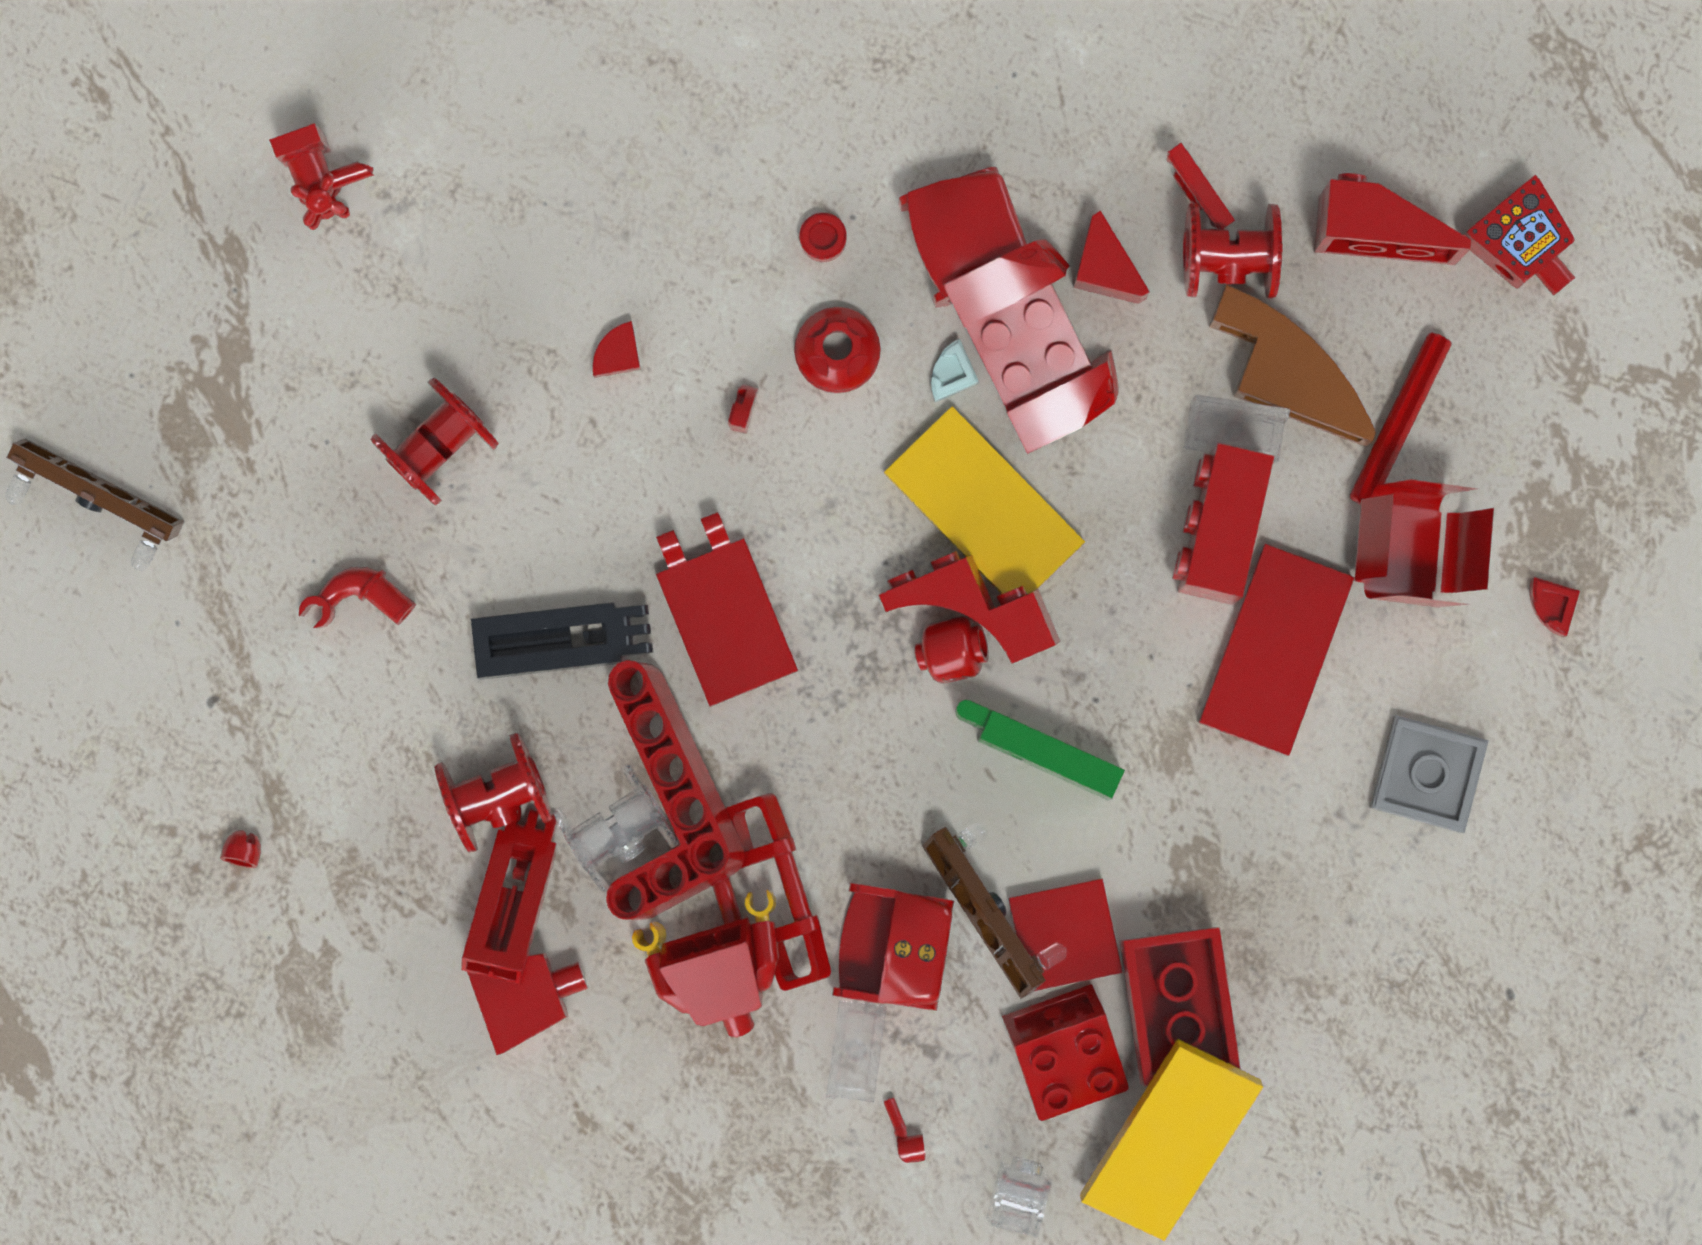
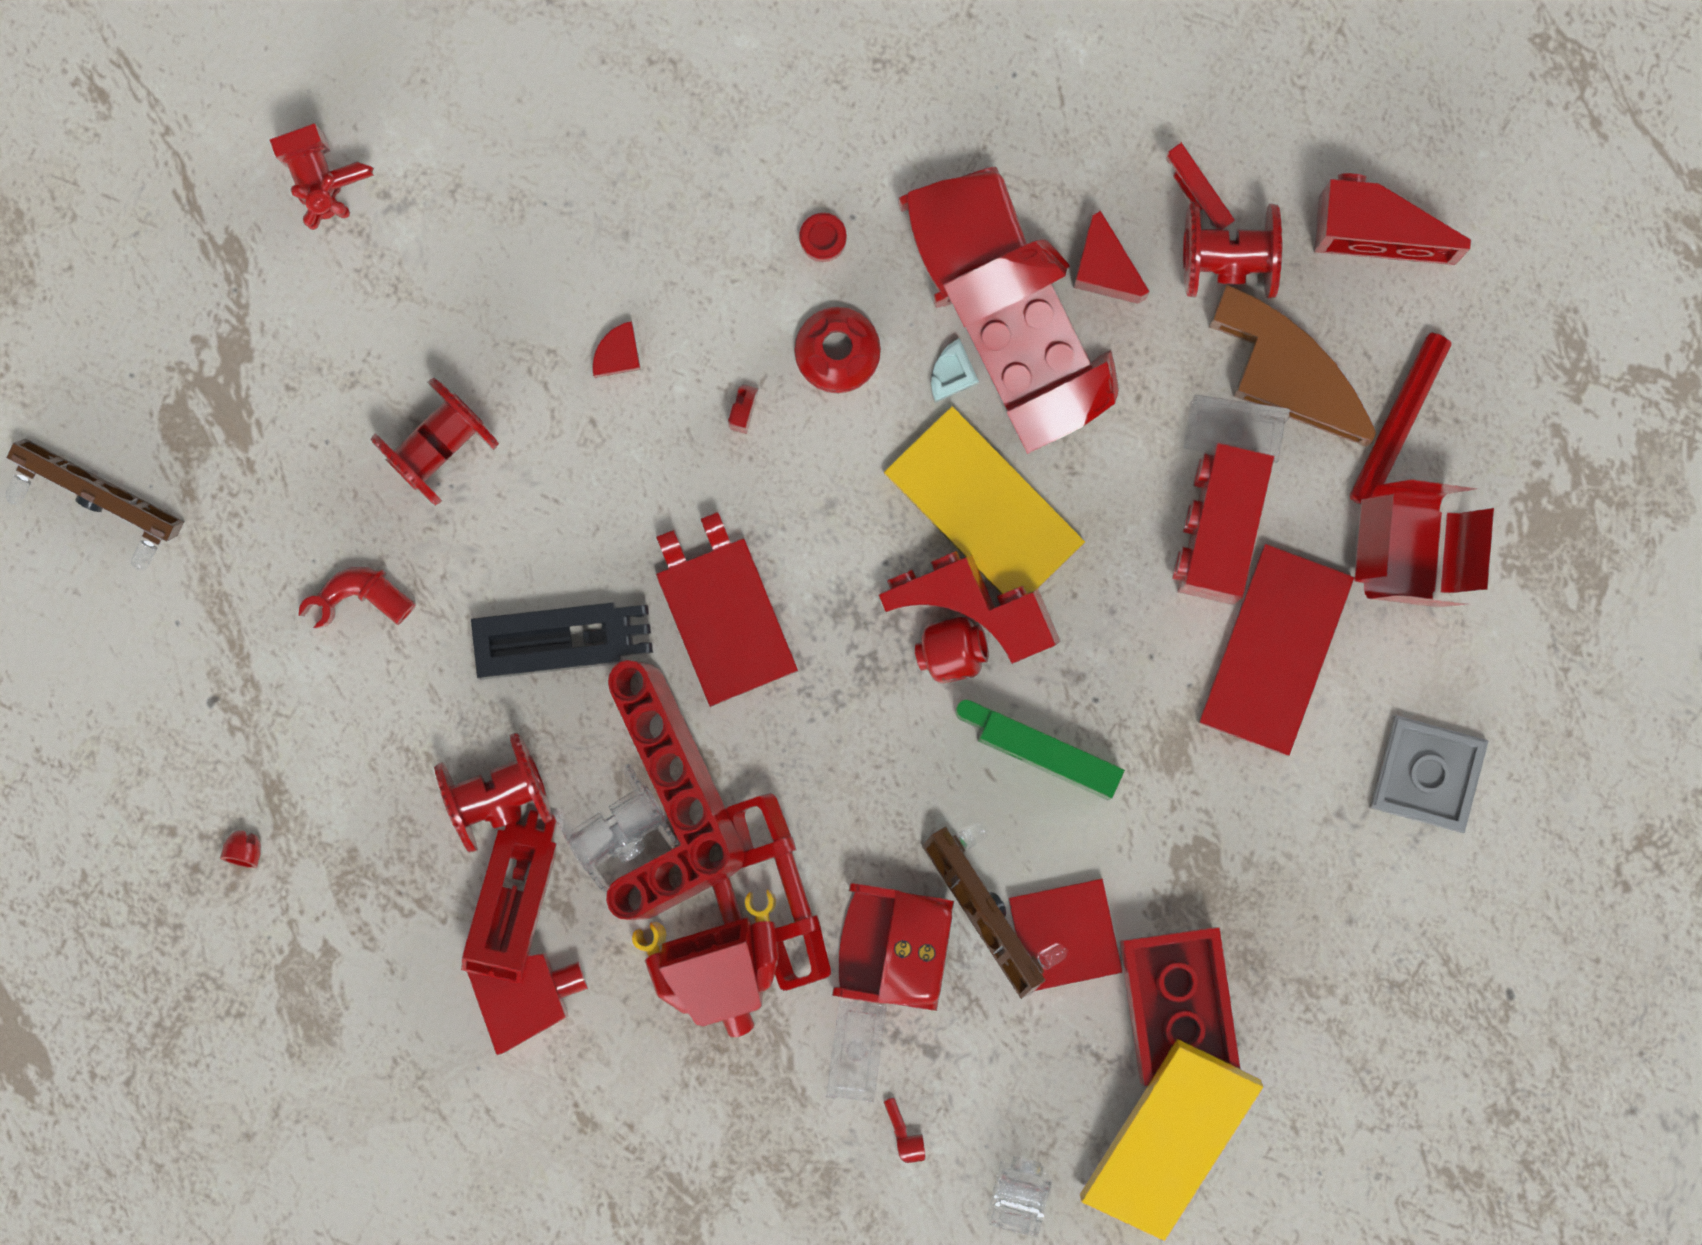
red bracket [1002,984,1129,1121] -> none
red torso [1464,174,1576,296] -> none
red tile [1530,577,1580,638] -> none

